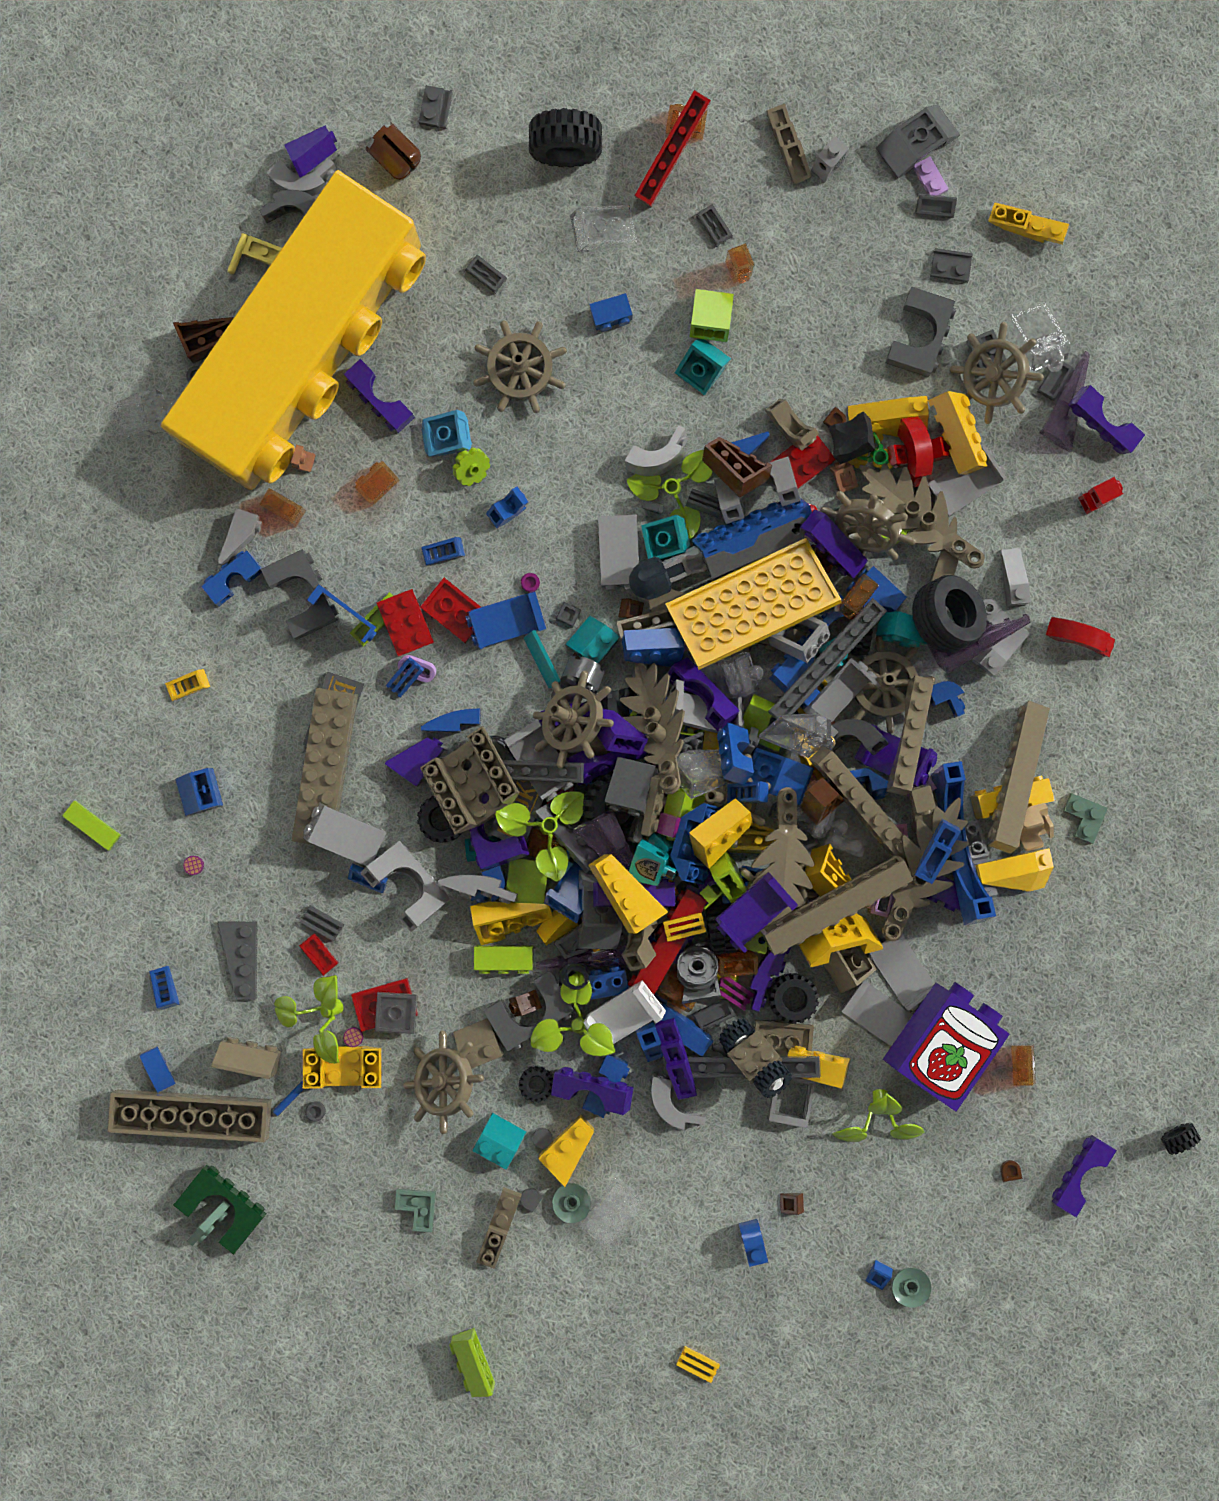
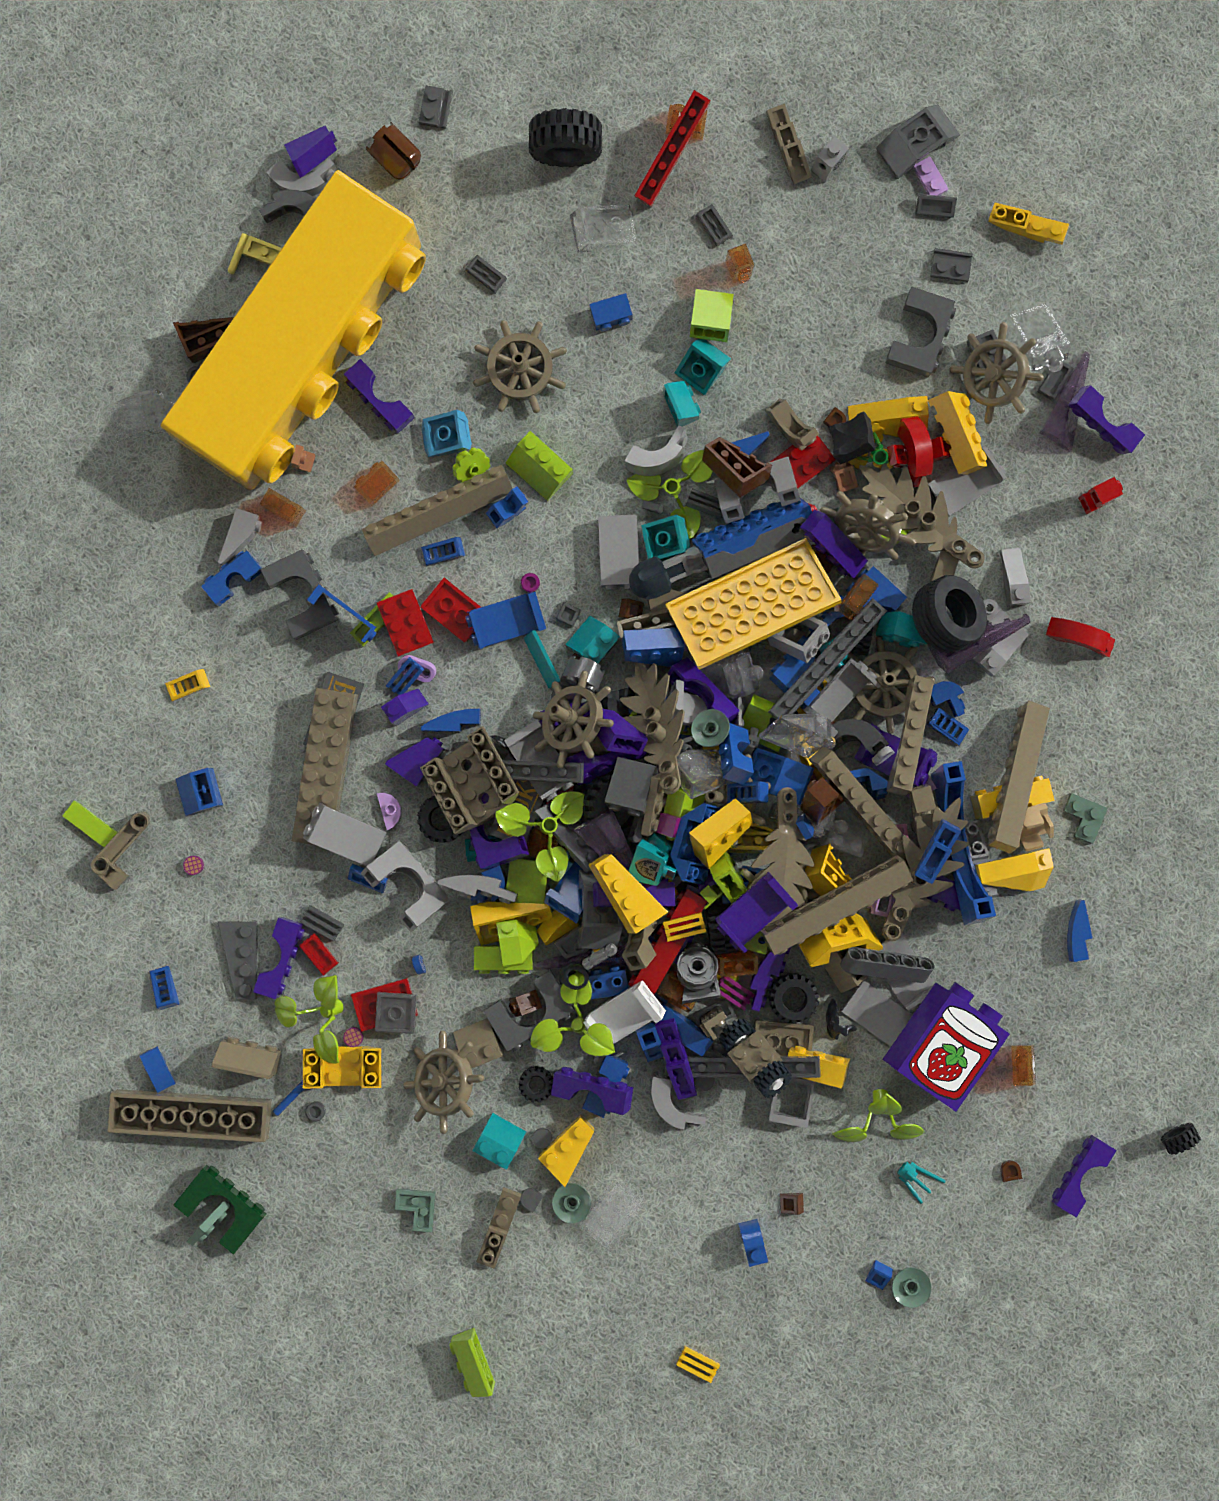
none -> dark tan piece [91,811,150,890]
none -> dark purple arch [253,917,305,999]
none -> dark tan brick [362,465,513,556]
none -> lavender plate [377,793,402,830]
none -> dark purple slope [381,688,429,726]
none -> blue tile [412,954,426,975]
none -> lime slope [496,919,539,968]
none -> lime slope [505,431,573,502]
none -> light grey axle [582,943,618,970]
none -> teal slope [663,381,701,427]
none -> sand green dish [691,709,730,747]
none -> dark tan bracket [700,1005,727,1040]
none -> blue tile [796,813,814,840]
none -> black piece [826,999,857,1040]
none -> dark grey beam [840,947,935,983]
none -> white tile [872,746,895,766]
none -> teal plant [897,1161,946,1204]
none -> blue slope [926,708,970,746]
none -> blue slope [1067,899,1093,962]

